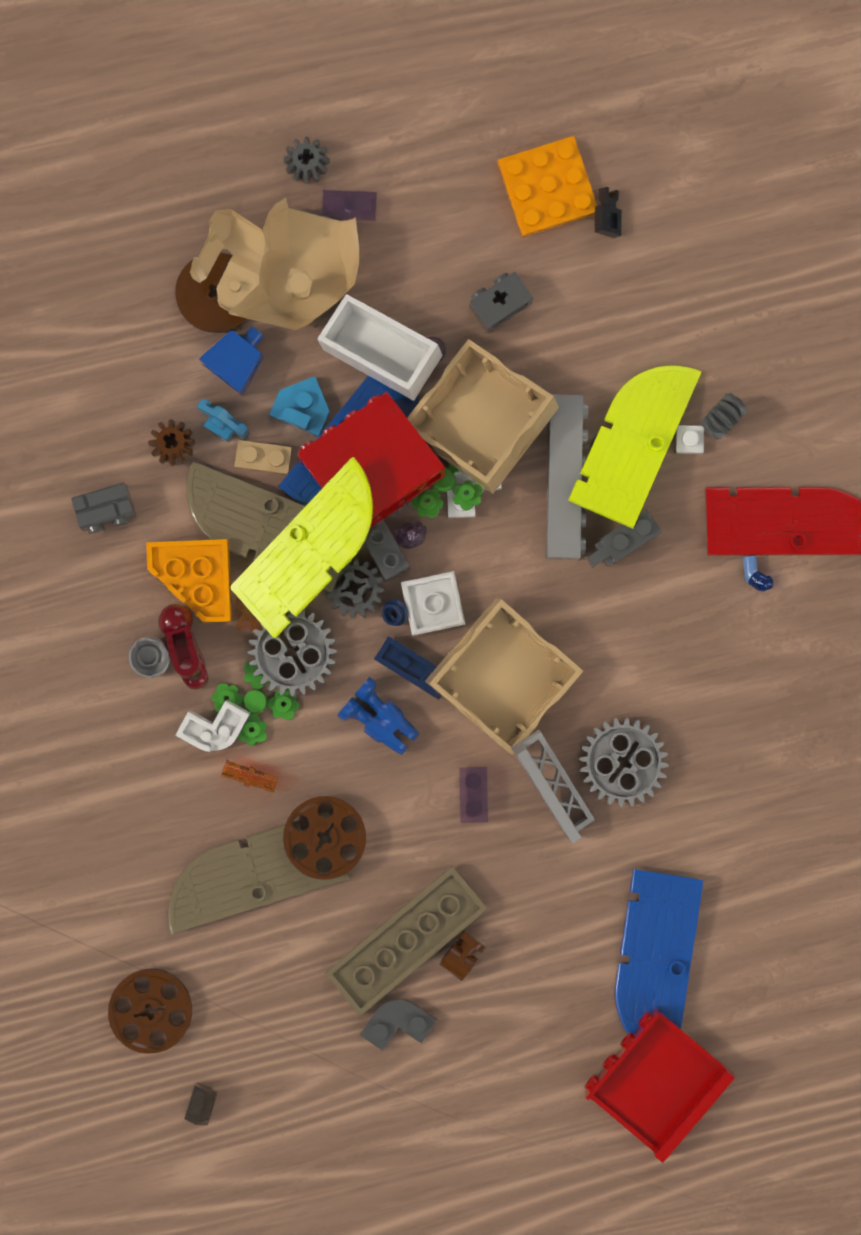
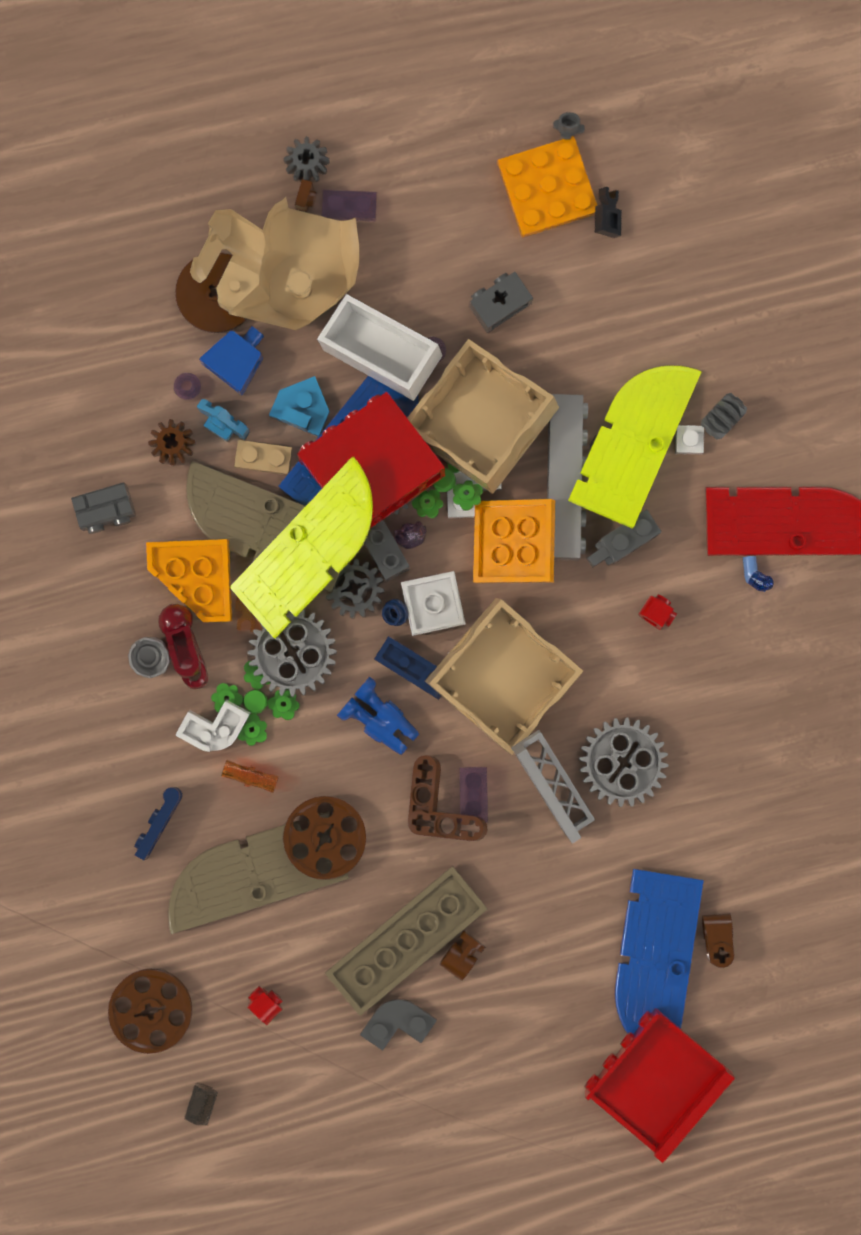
none -> dark blue plate [134,787,183,860]
none -> clear purple plate [174,373,201,400]
none -> red plate [247,986,283,1025]
none -> reddish brown plate [294,179,317,213]
none -> reddish brown beam [408,755,488,841]
none -> light orange plate [473,499,555,583]
none -> dark grey plate [553,112,585,140]
none -> red plate [638,594,677,630]
none -> reddish brown piece [702,913,734,968]

